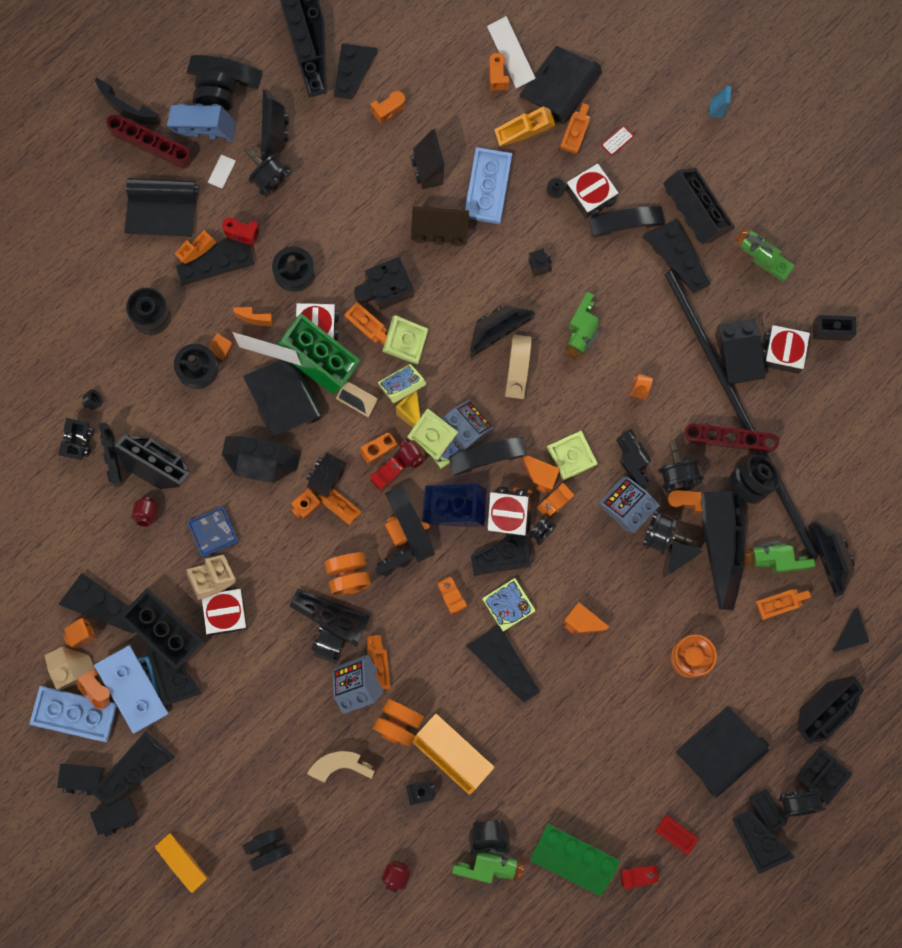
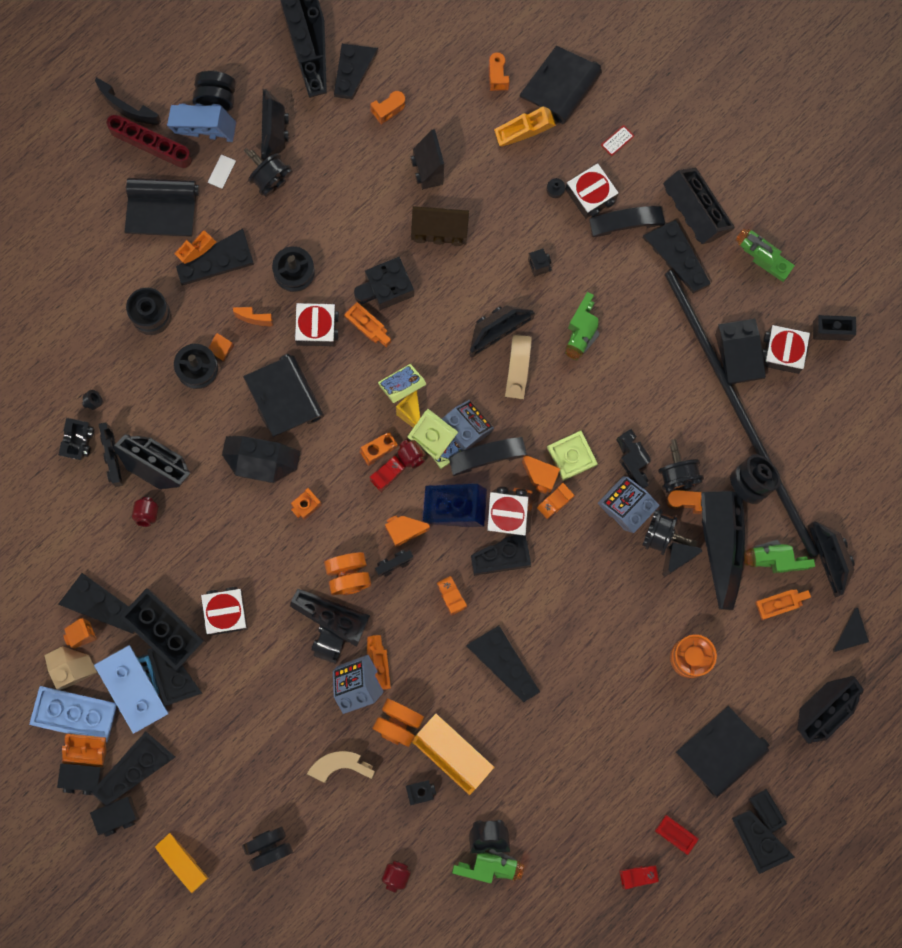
orange leg [77,668,110,709] -> none
black slope [187,55,262,89] -> none
tile [187,507,238,558] -> none
tan slope [187,555,236,600] -> none
red leg [222,217,260,246] -> none
white sticker [233,332,302,366] -> none
green slope [275,313,360,395] -> none
black brick [306,453,347,497] -> none
orange hinge [311,489,362,525] -> none
tan slope [336,381,378,418] -> none
yellowish green tile [383,315,429,365] -> none
black slope [385,485,435,563] -> none
light blue plate [465,147,512,224] -> none
tile [482,578,536,631] -> none
white sticker [487,16,536,88] -> none
black wheel [528,515,557,545] -> none
green slope [529,824,620,897] -> none
orange hinge [560,103,590,155] -> none
orange slope [563,602,609,634] -> none
orange leg [629,374,653,400] -> none
dark red beam [684,423,779,453] -> none
dark azure slope [709,86,731,118] -> none
black wheel [779,788,826,817] -> none
black slope [796,748,852,805] -> none
none -> orange hinge [62,734,107,767]

